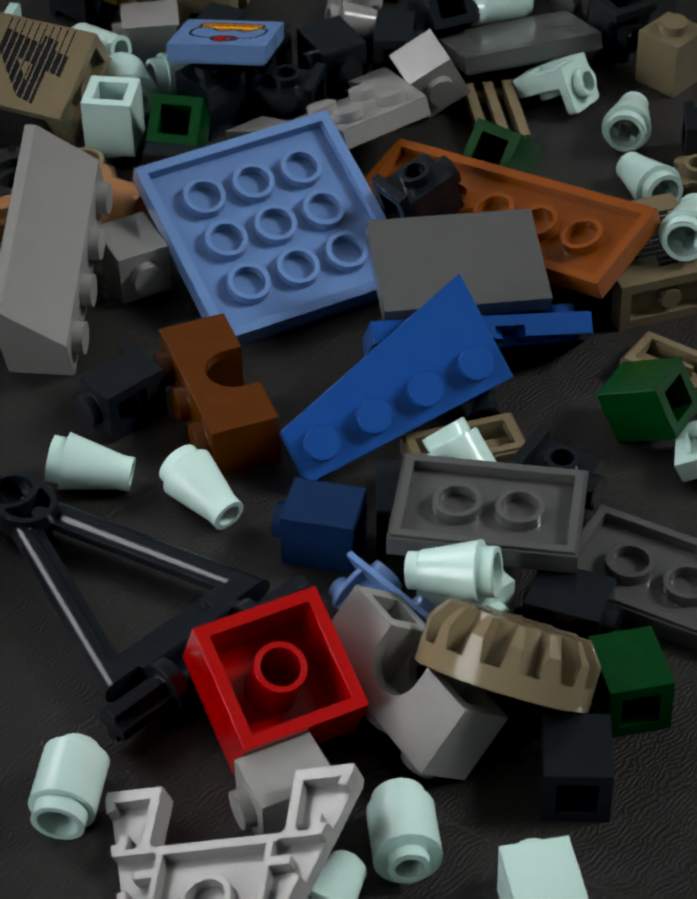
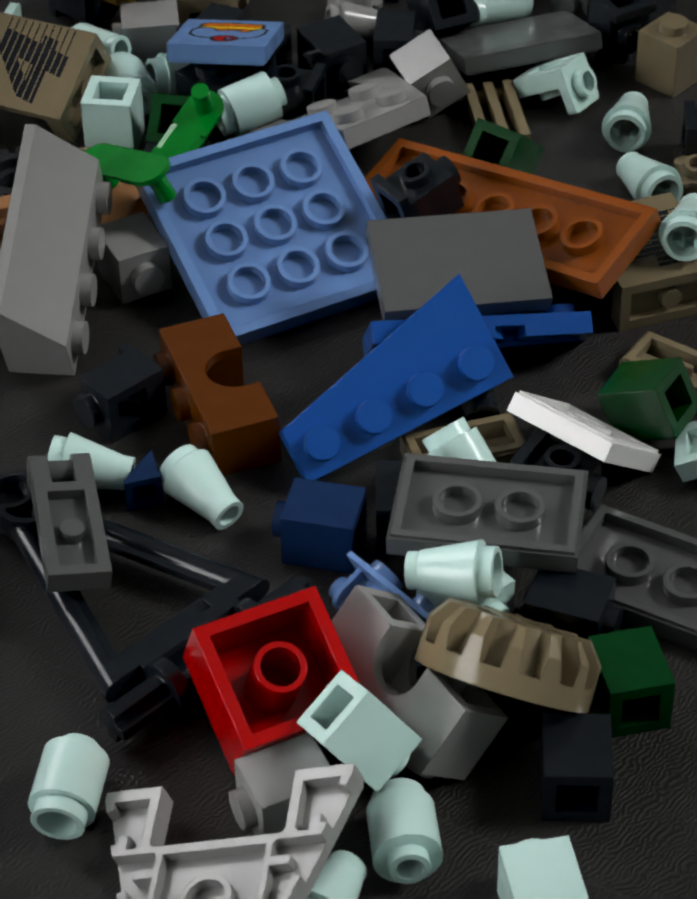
none -> dark grey plate [27,453,112,593]
none -> green piece [84,143,176,204]
none -> dark blue piece [123,450,164,511]
none -> green piece [151,83,224,158]
none -> light aqua brick [216,71,287,136]
none -> light aqua brick [296,670,423,793]
none -> white tile [506,390,661,473]

